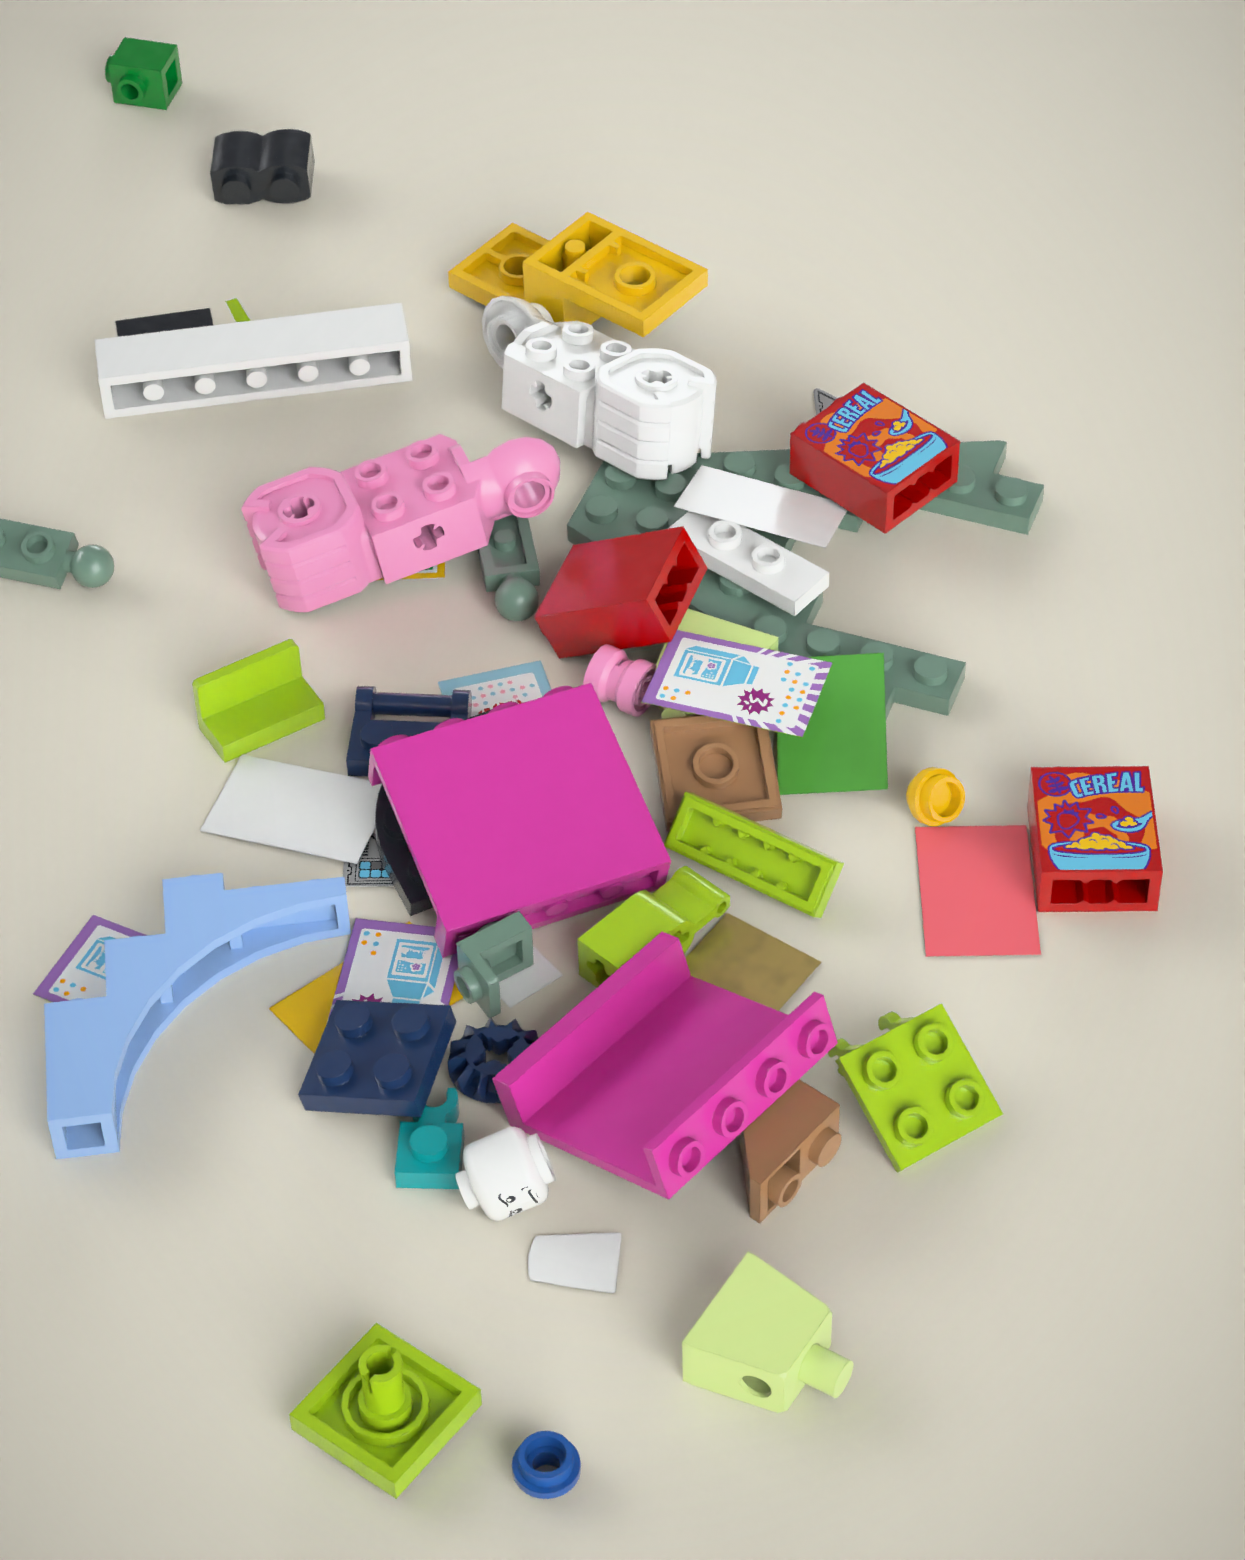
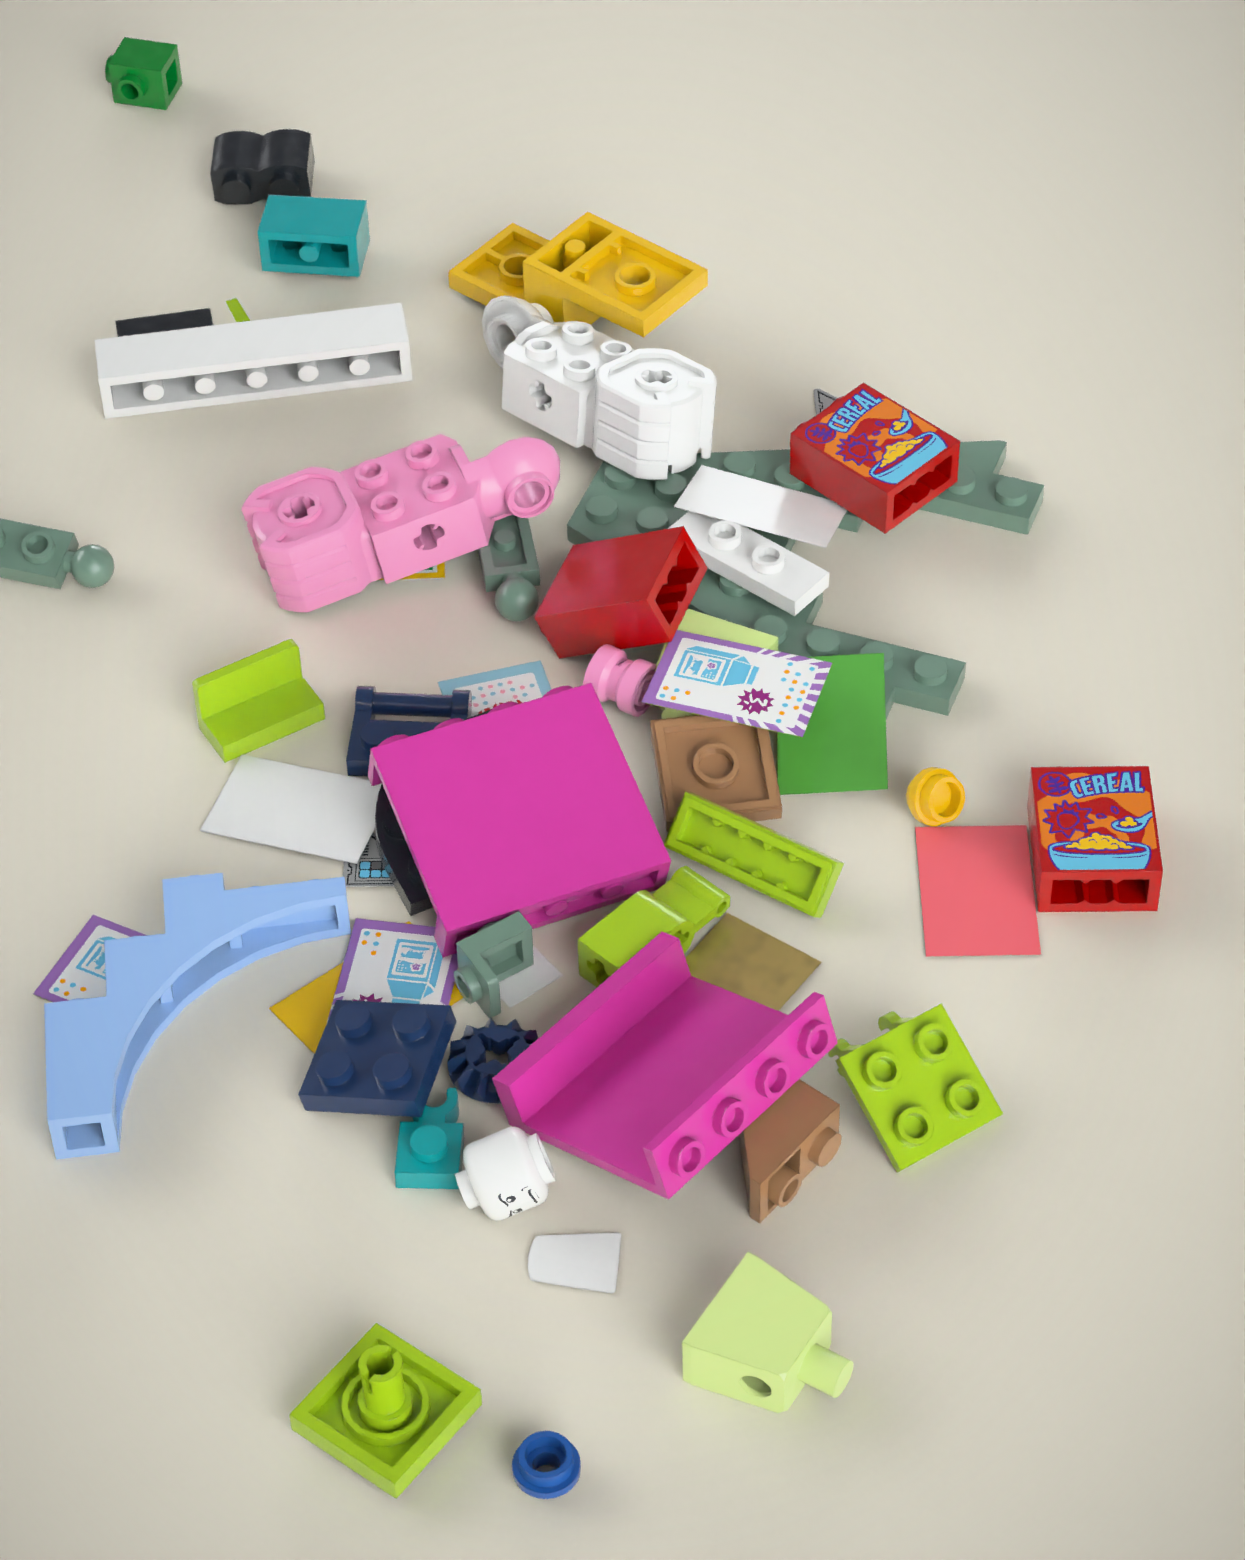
none -> teal brick [257,195,370,277]

